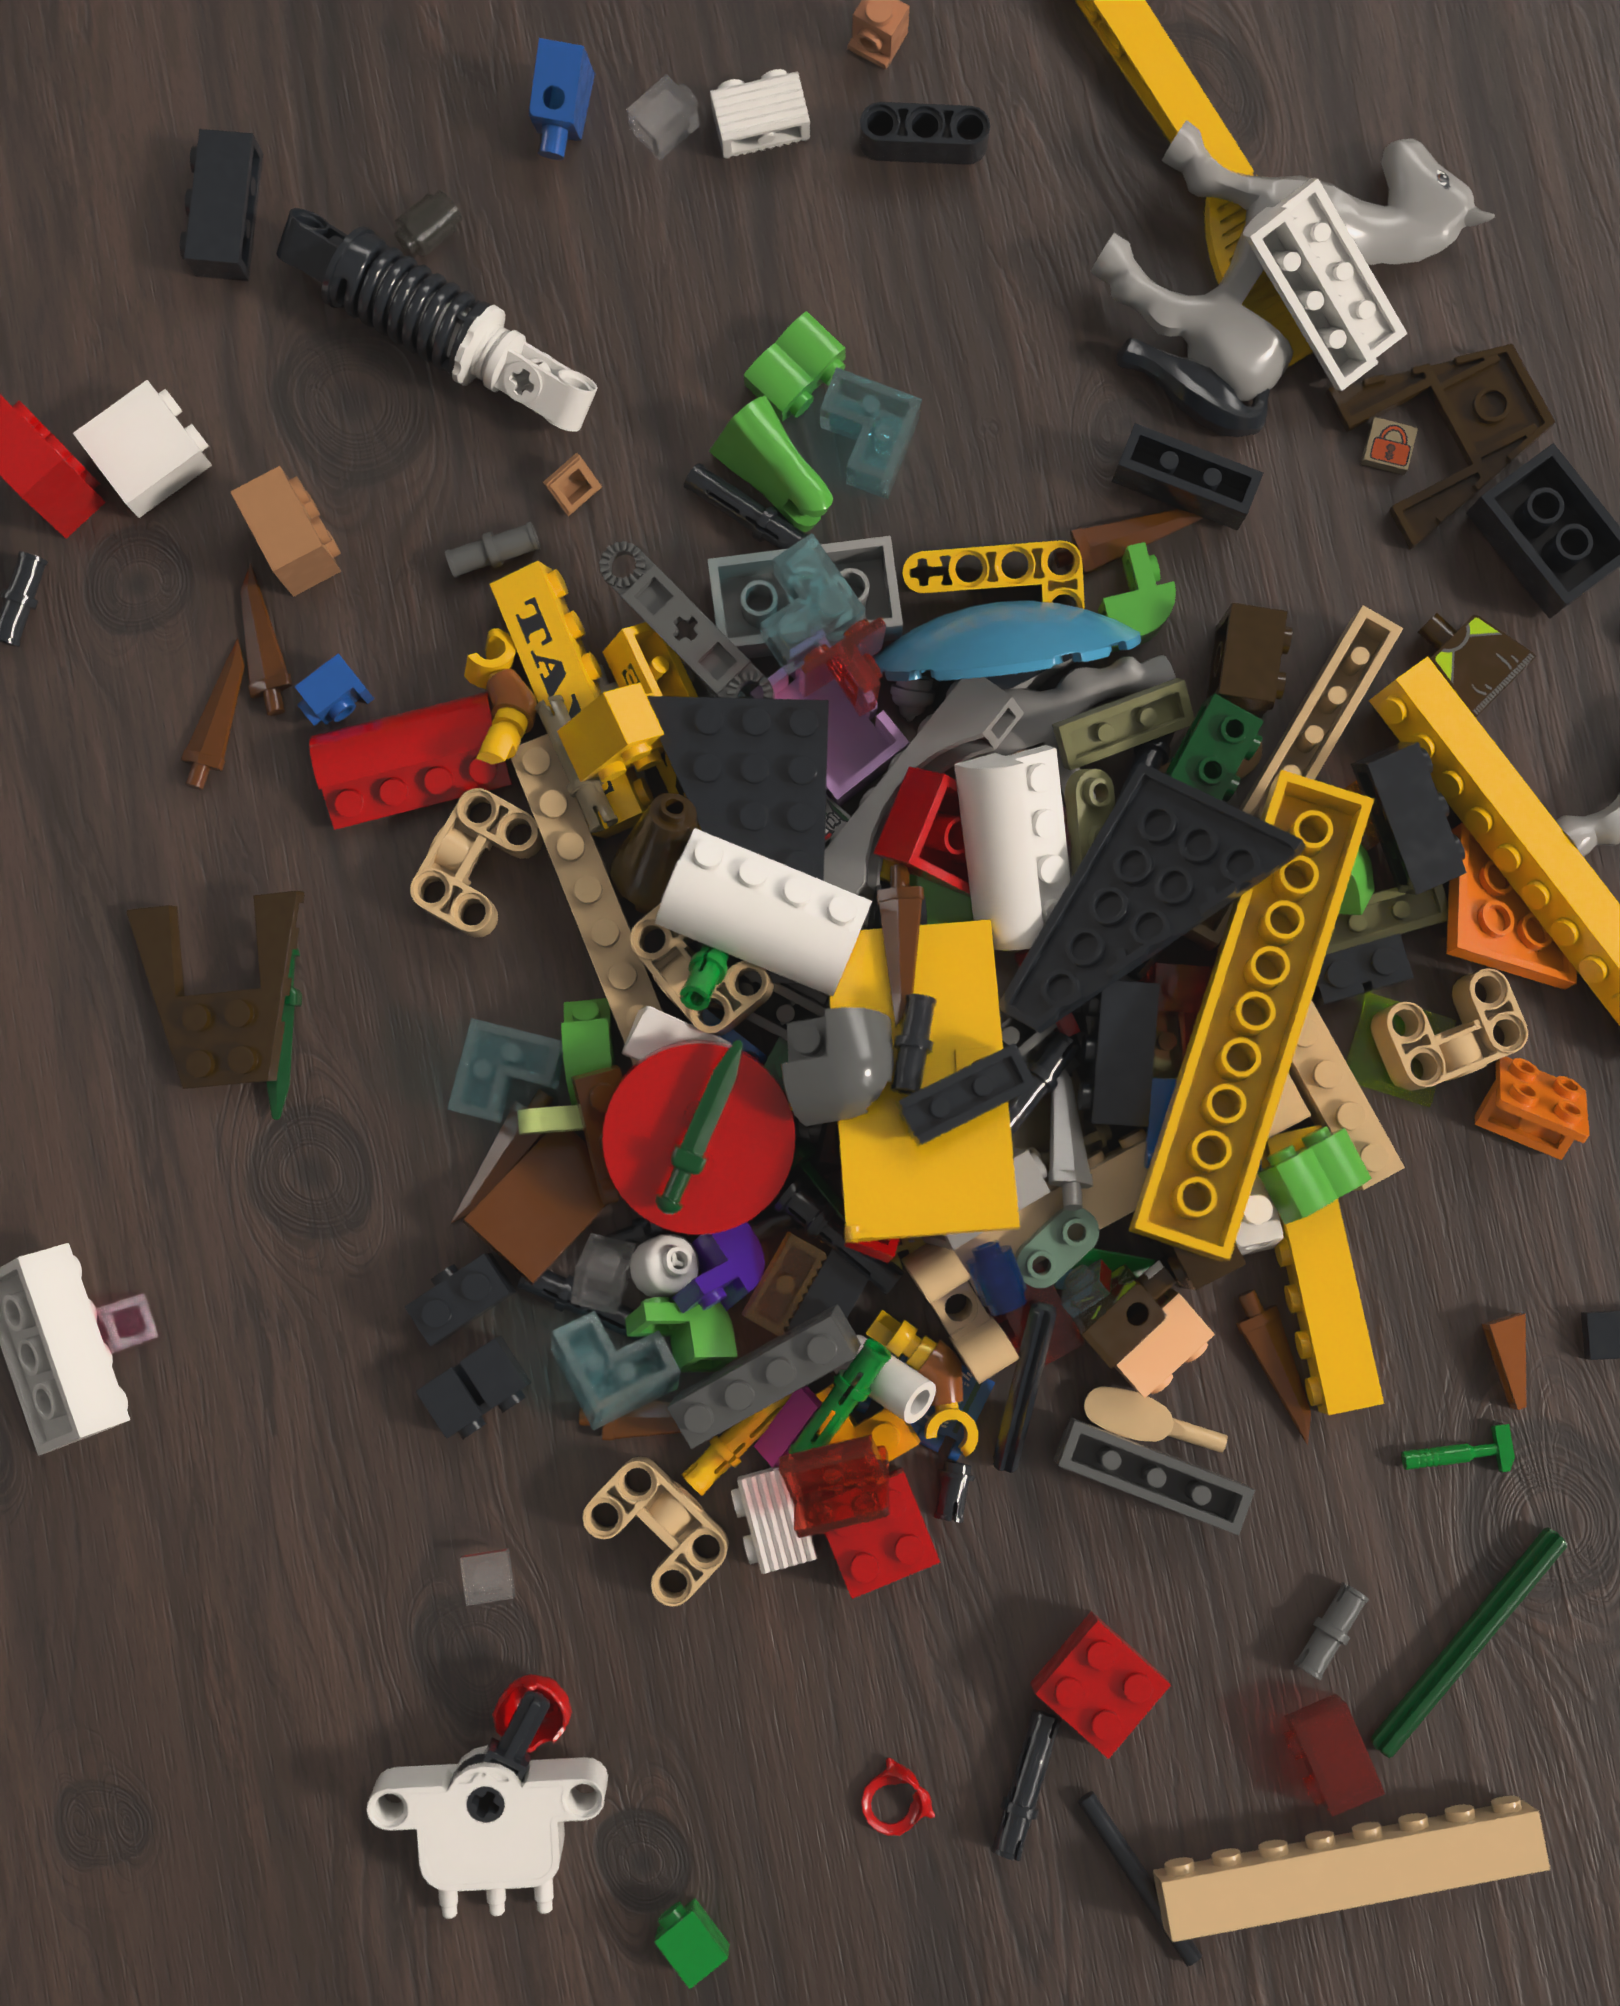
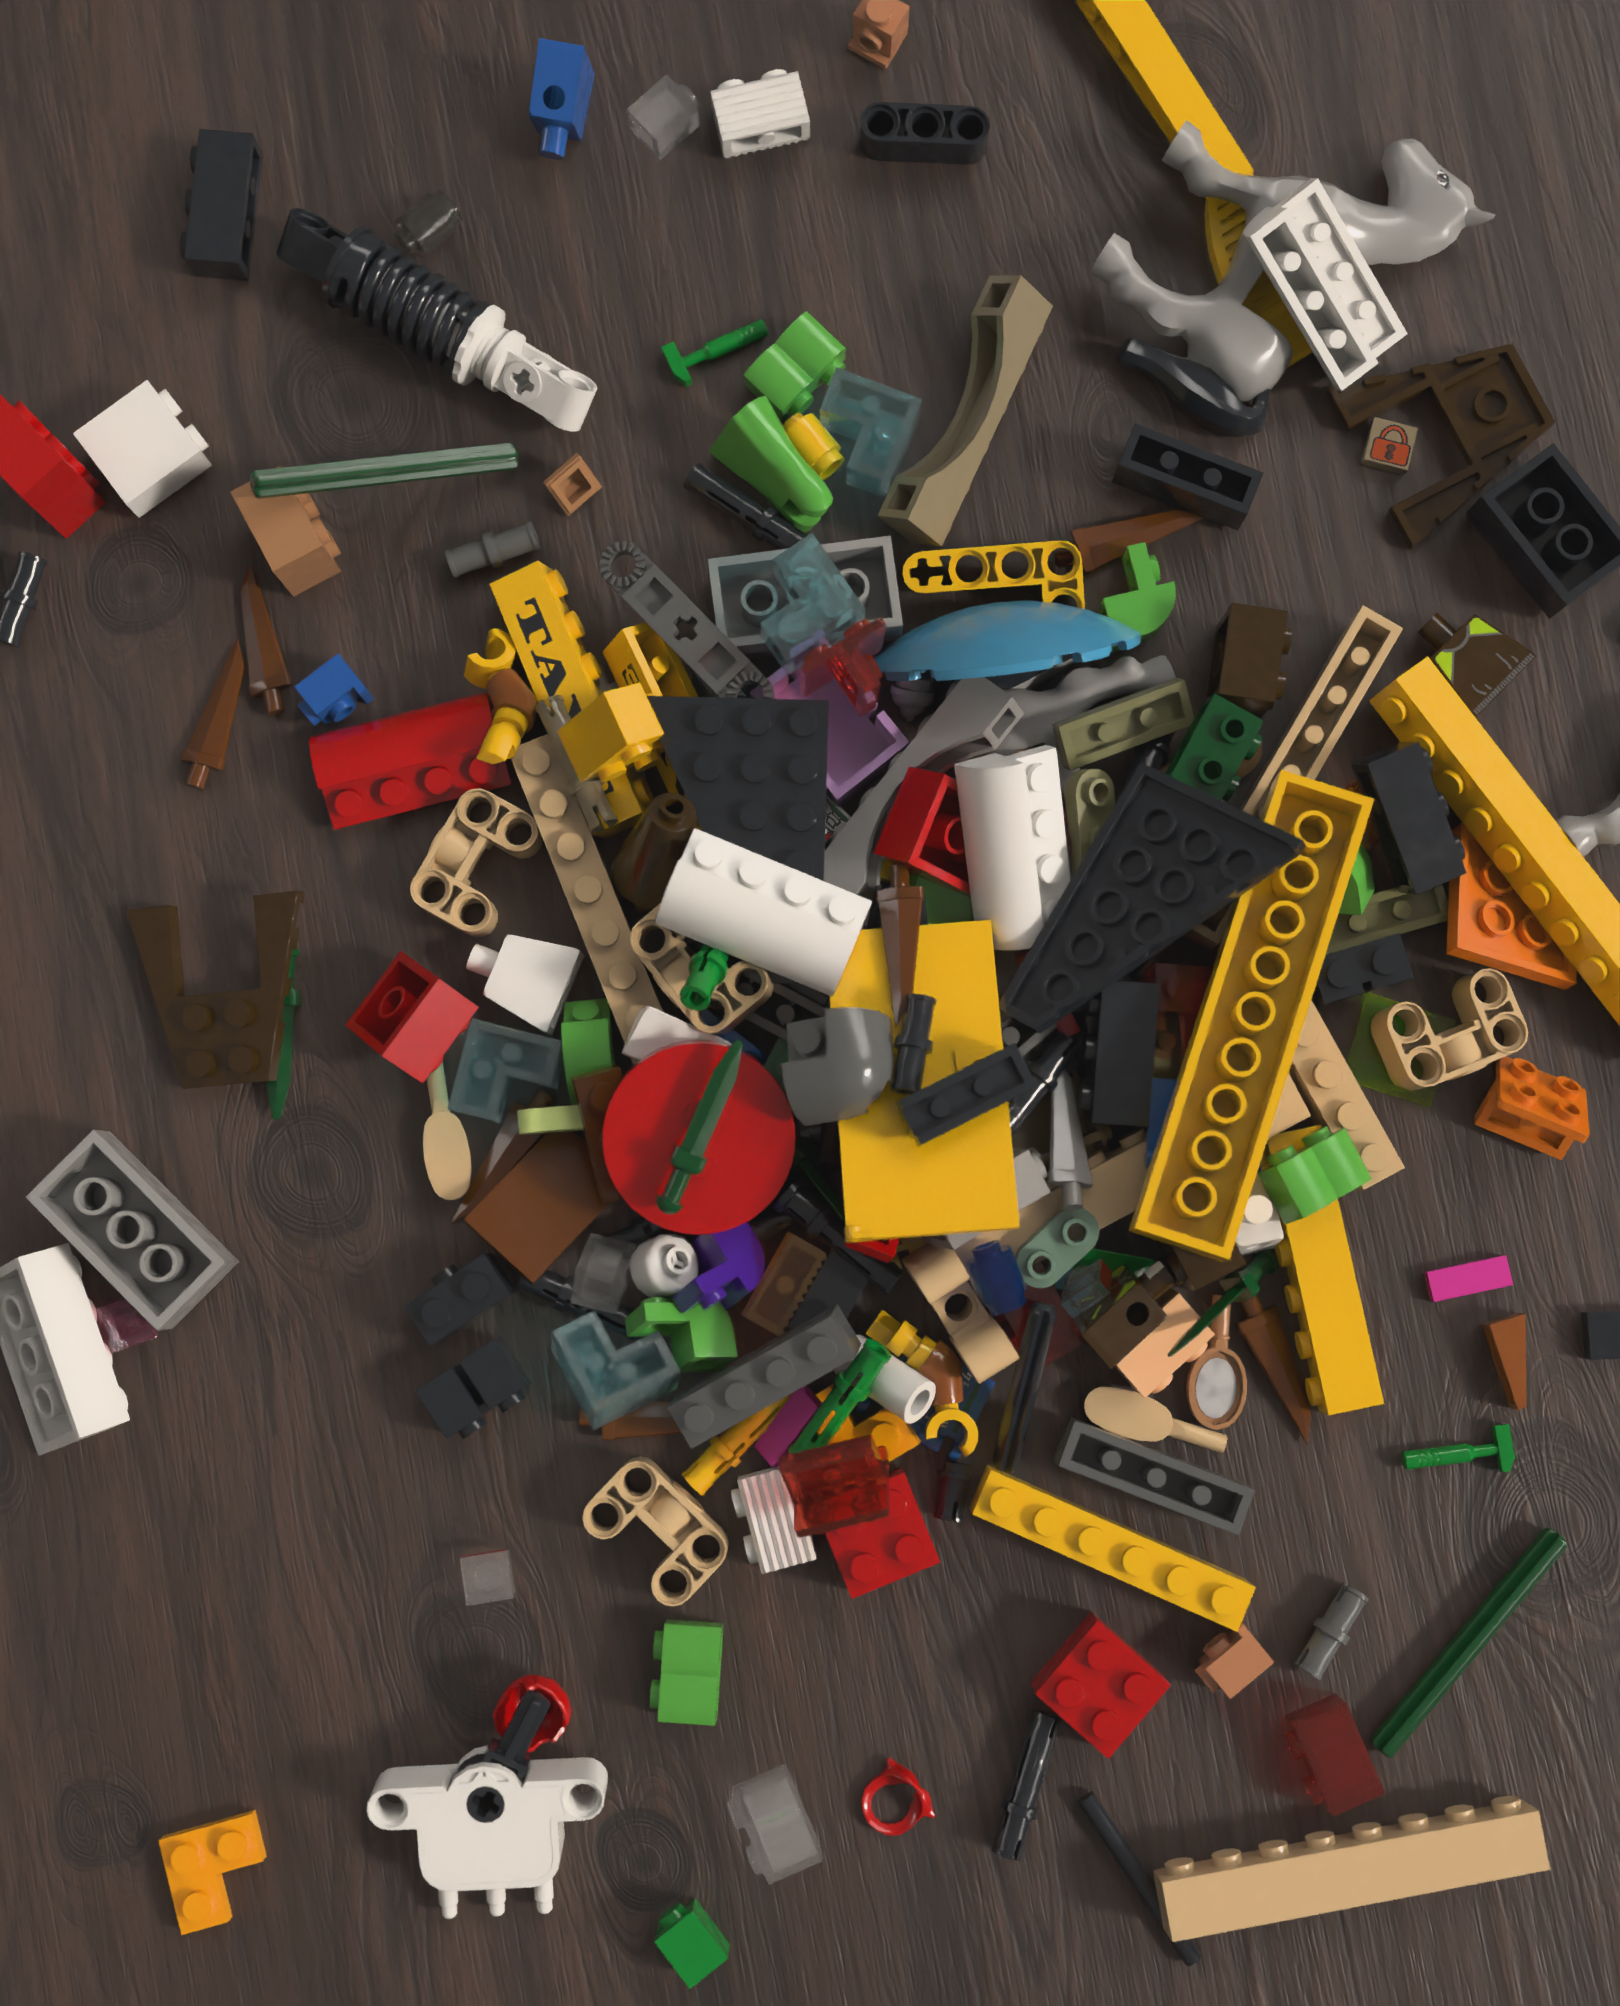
none -> light grey brick [26,1129,239,1331]
none -> light orange plate [158,1810,267,1935]
none -> dark green axle [250,443,518,499]
none -> red brick [345,951,479,1084]
none -> tan piece [423,1061,472,1200]
none -> white torso [466,934,585,1036]
none -> bright green brick [650,1619,724,1726]
none -> green piece [661,319,768,387]
none -> clear brick [727,1763,823,1885]
none -> yellow brick [783,413,845,480]
none -> dark tan arch [878,275,1053,547]
none -> yellow brick [969,1464,1256,1632]
none -> dark green sword [1167,1249,1278,1357]
none -> piece [1186,1295,1247,1430]
none -> nougat brick [1194,1622,1274,1699]
none -> dark pink piece [1423,1255,1513,1302]

